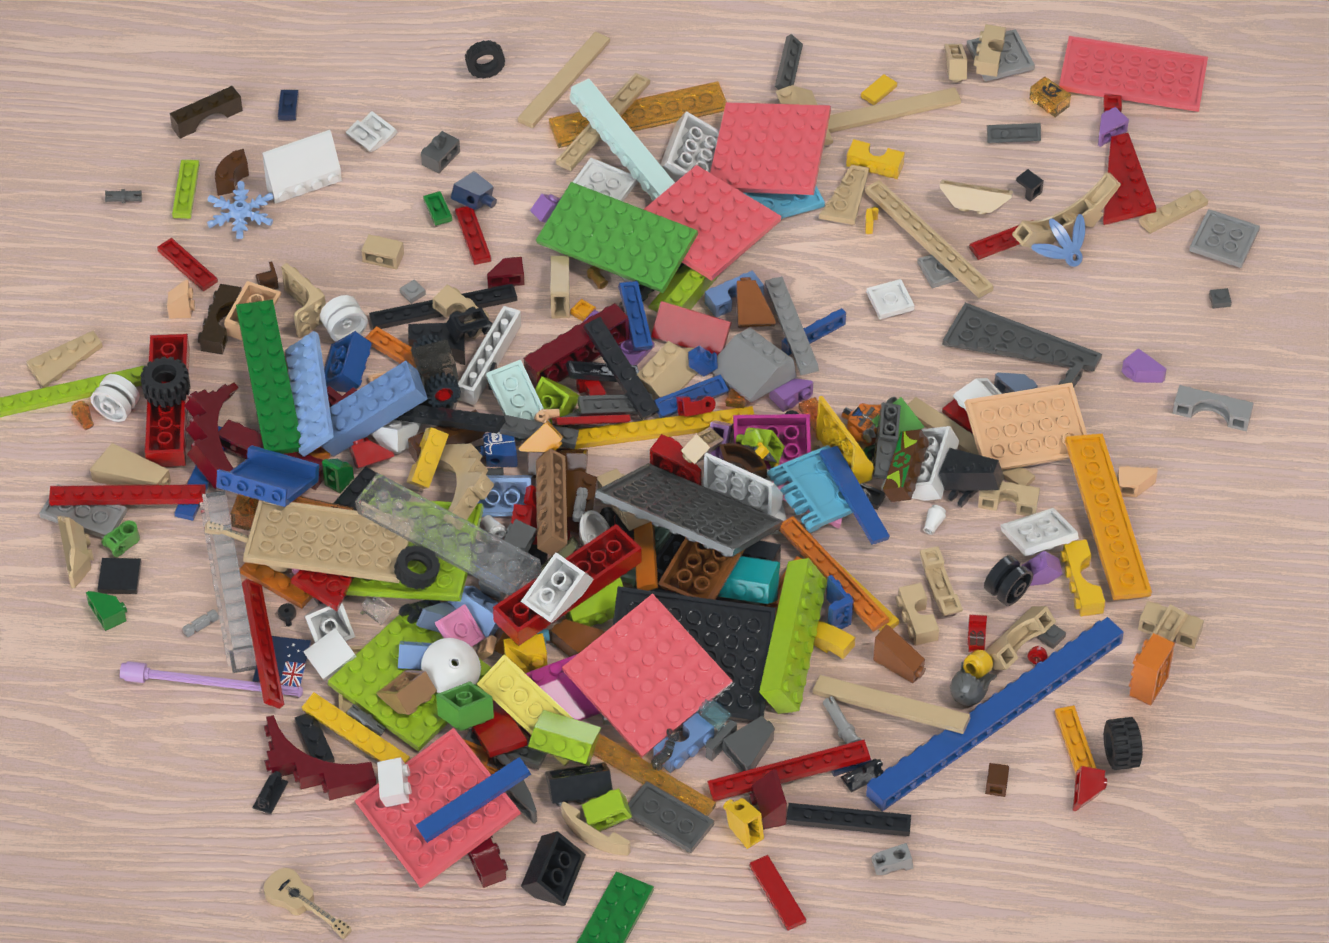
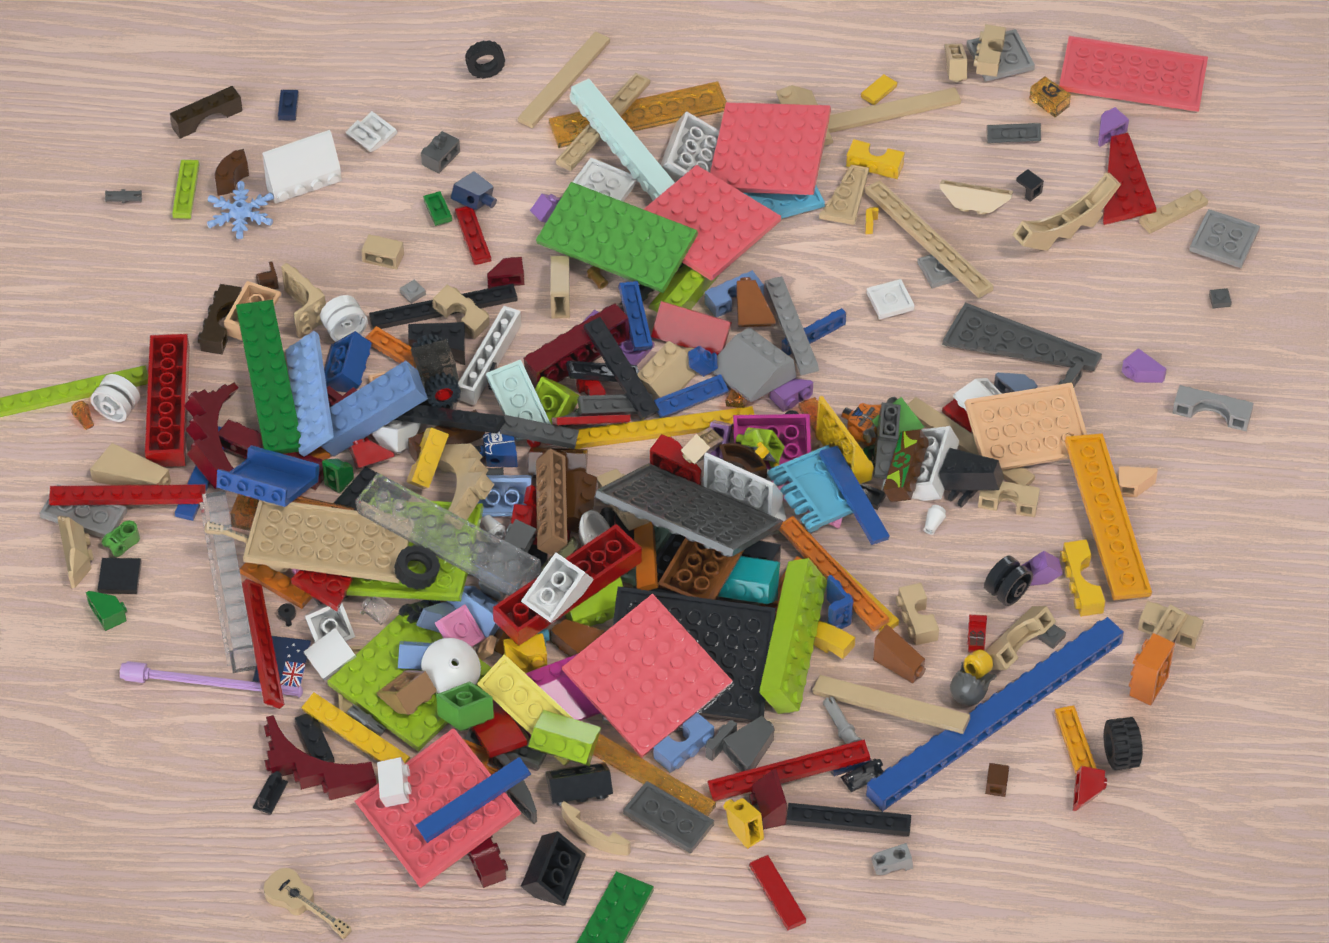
tan wing [26,331,103,388] -> none
black tyre [141,357,191,408] -> none
red tile [157,237,218,292] -> none
light nougat slope [167,280,195,319] -> none
light grey axle [182,609,219,637] -> none
black window [446,307,493,343] -> none
light orange slope [518,420,563,452] -> none
light nougat arm [534,409,560,423] -> none
light orange tile [570,299,596,321] -> none
light grey axle [572,487,588,522] -> none
lime brick [582,788,632,832] -> none
clear smoke arm [651,728,680,771] -> none
red leg [676,395,716,417] -> none
clear light blue brick [699,697,731,730] -> none
dark grey plate [775,34,803,90] -> none
tan slope [920,546,963,616] -> none
red tile [969,220,1034,260] -> none
white plate [1001,508,1079,556] -> none
red plate [1028,646,1048,665] -> none
medium blue plant [1031,214,1085,267] -> none
red plate [1103,95,1122,112] -> none

